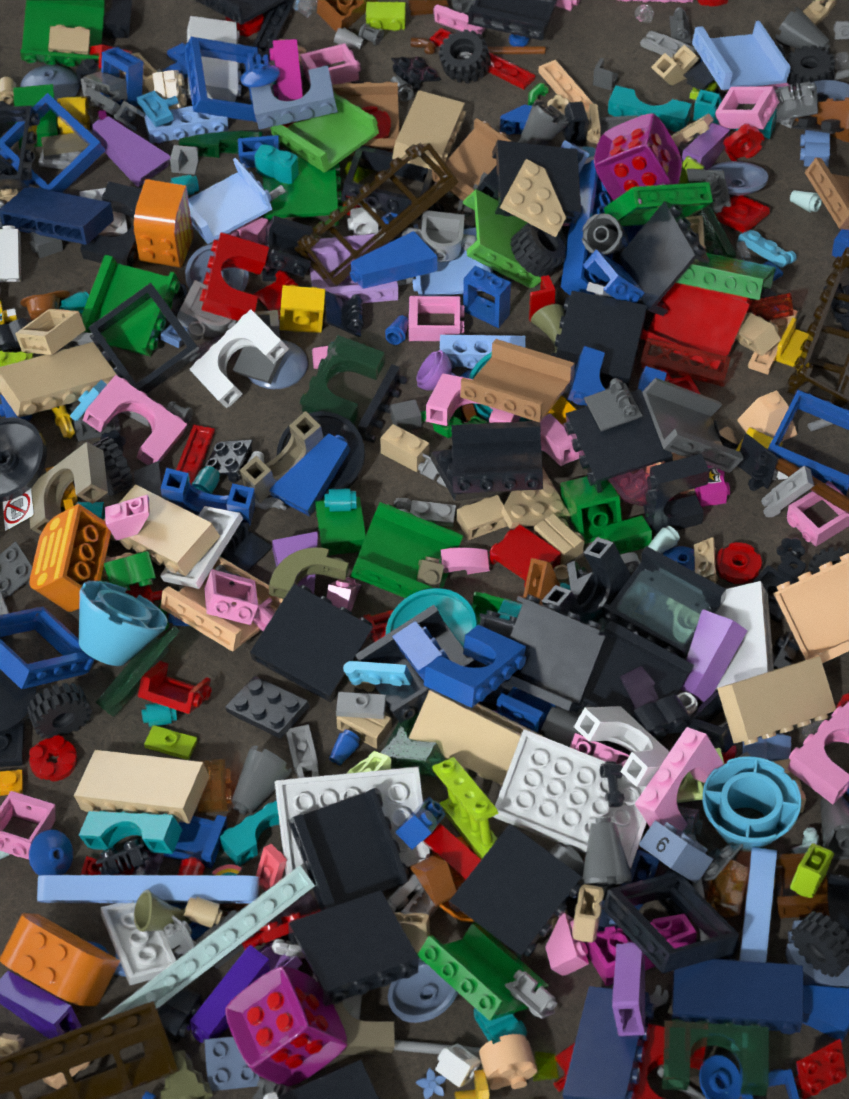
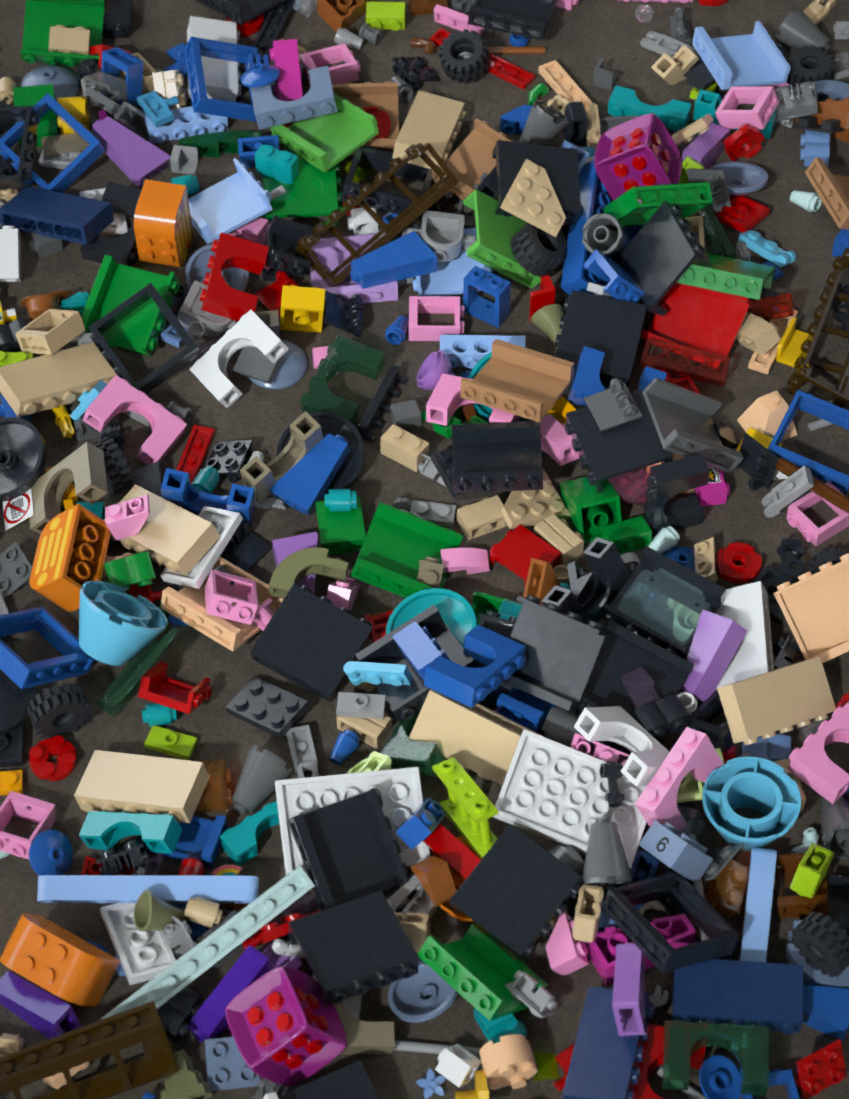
coral plate [256,844,287,891] -> none

